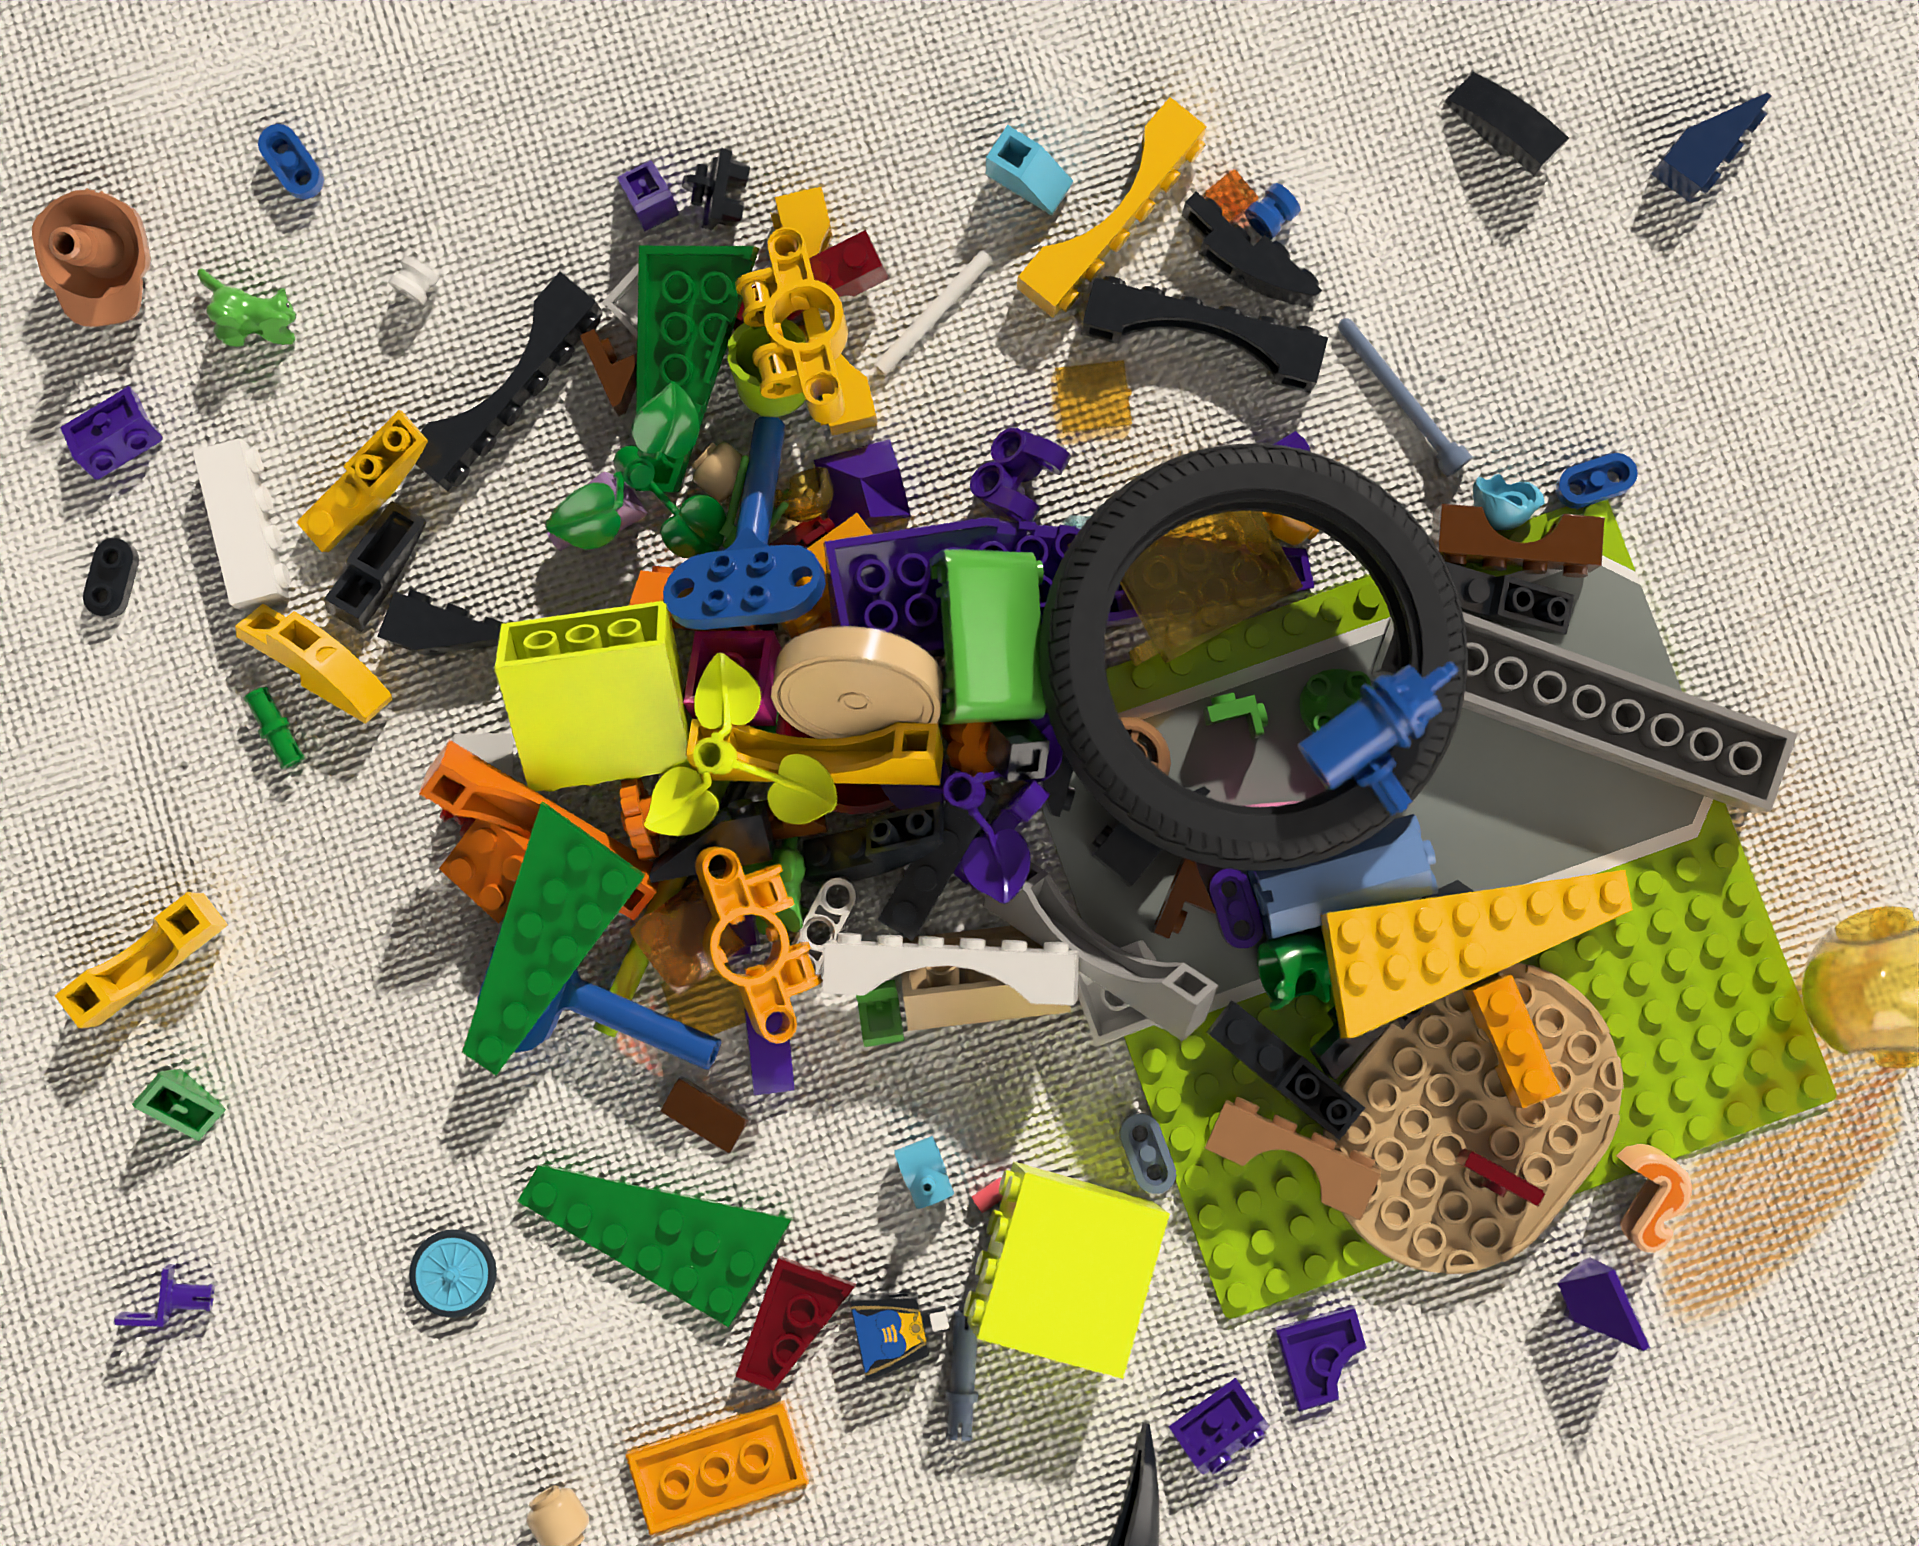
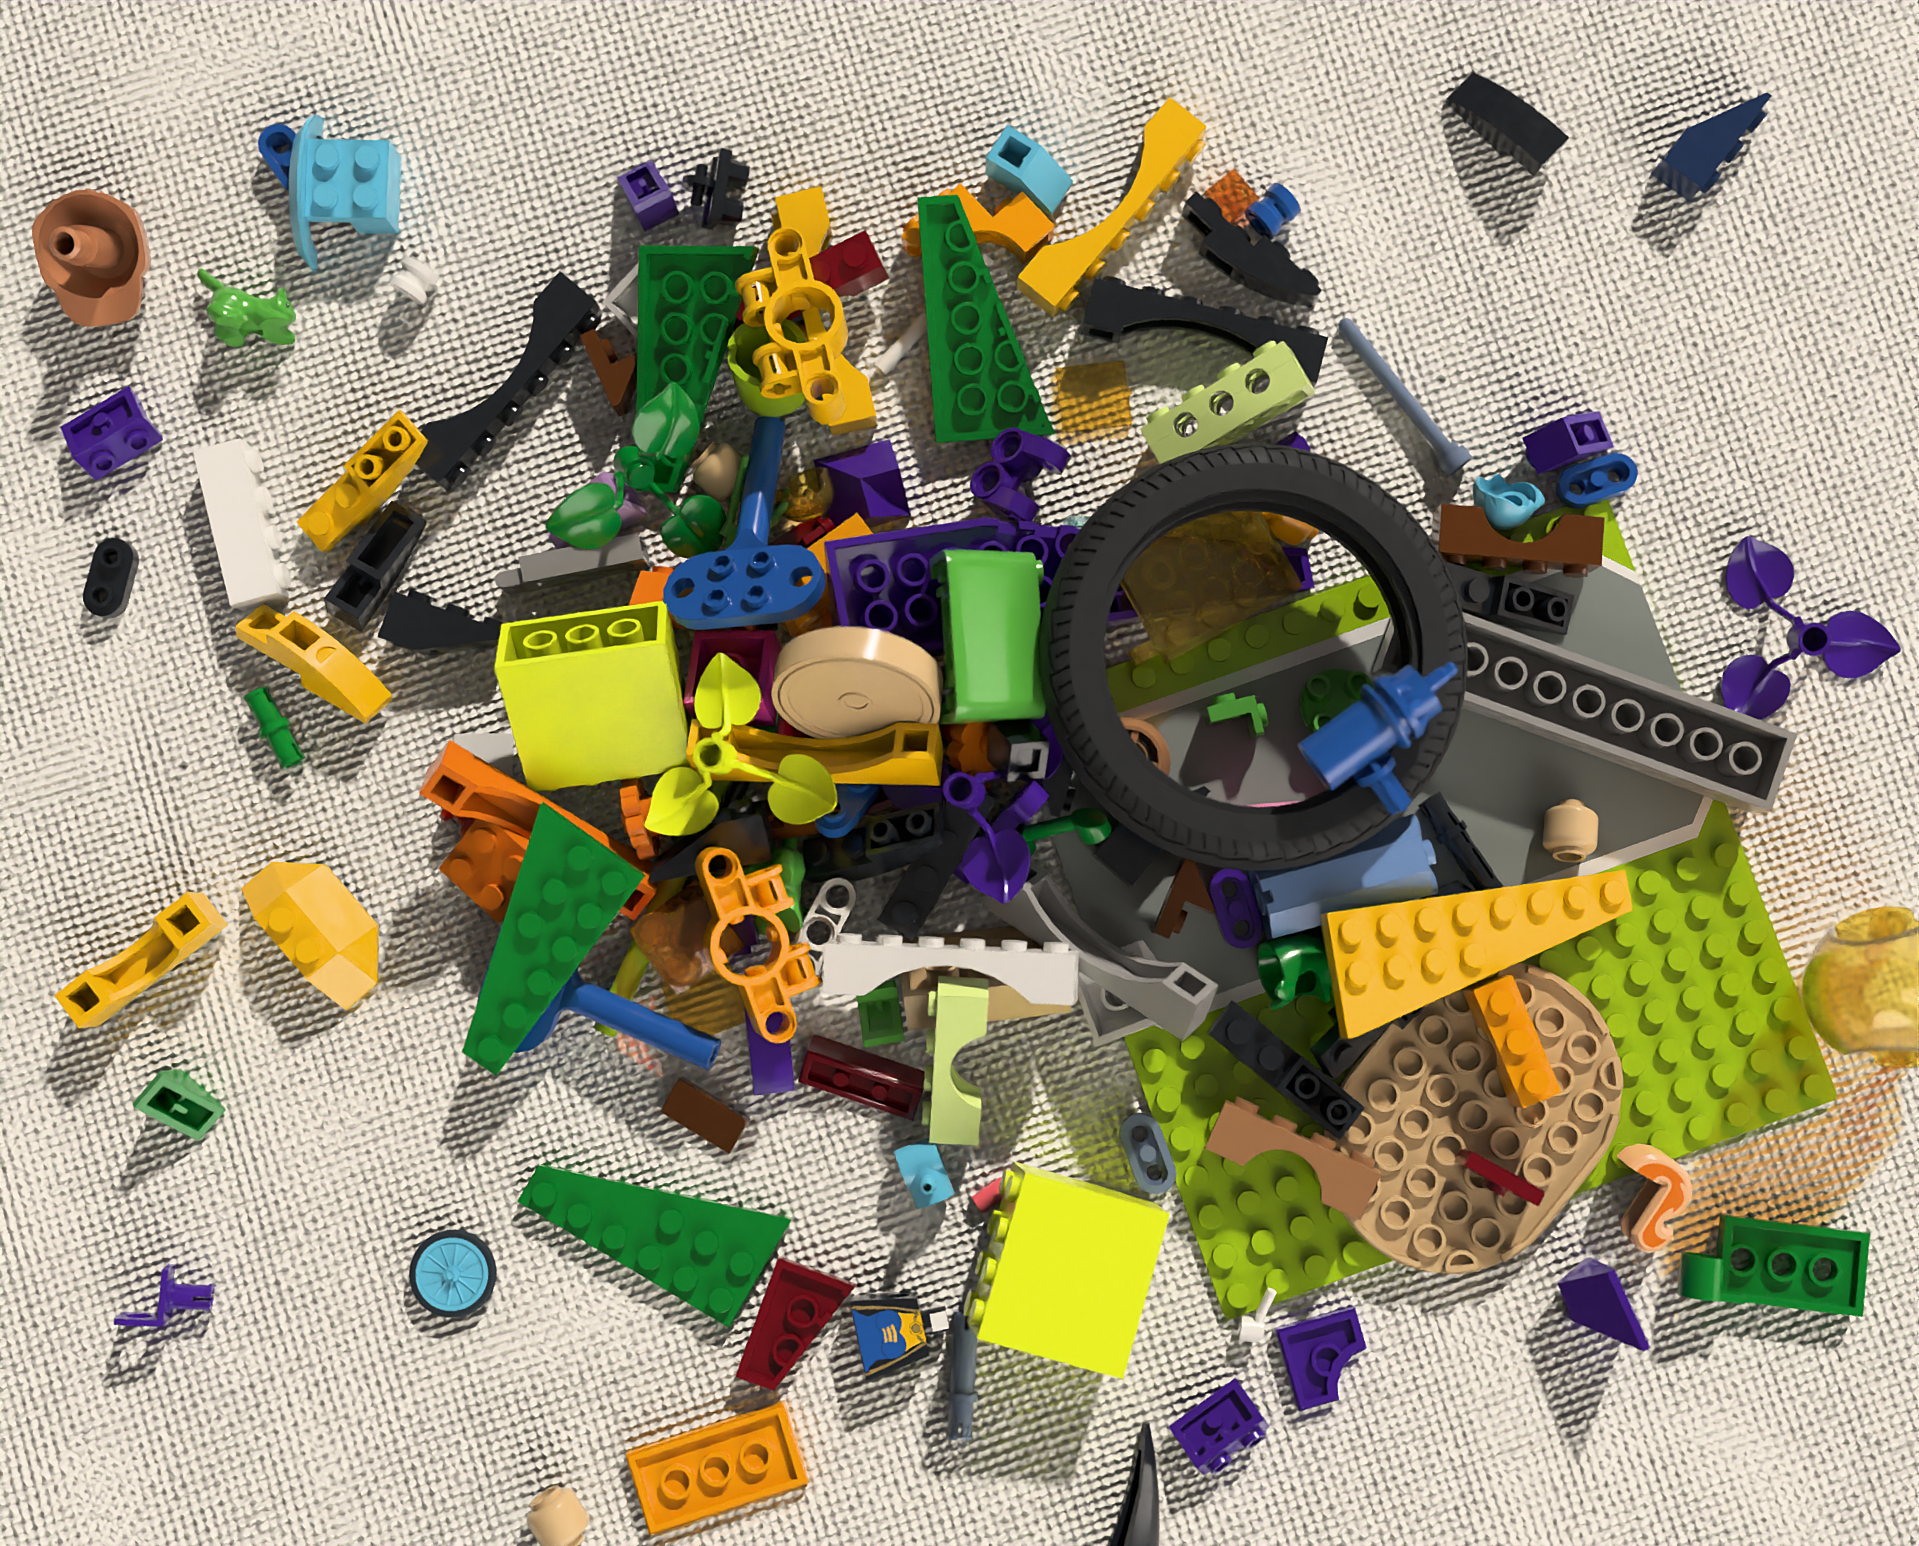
none -> yellow wedge [241,862,379,1010]
none -> medium azure piece [289,115,402,271]
none -> light grey hinge [495,533,651,594]
none -> dark red slope [798,1035,925,1121]
none -> blue plate [814,783,880,838]
none -> light orange arch [901,183,1055,264]
none -> green wing [917,195,1055,443]
none -> yellowish green arch [922,976,989,1146]
none -> green bar [1014,808,1112,856]
none -> yellowish green brick [1140,341,1316,464]
none -> white hand [1238,1288,1277,1343]
none -> black pin [1417,791,1504,891]
none -> dark purple slope [1522,411,1614,475]
none -> tan head [1542,799,1599,862]
none -> green hinge [1677,1214,1870,1317]
none -> dark purple plant [1720,536,1901,720]

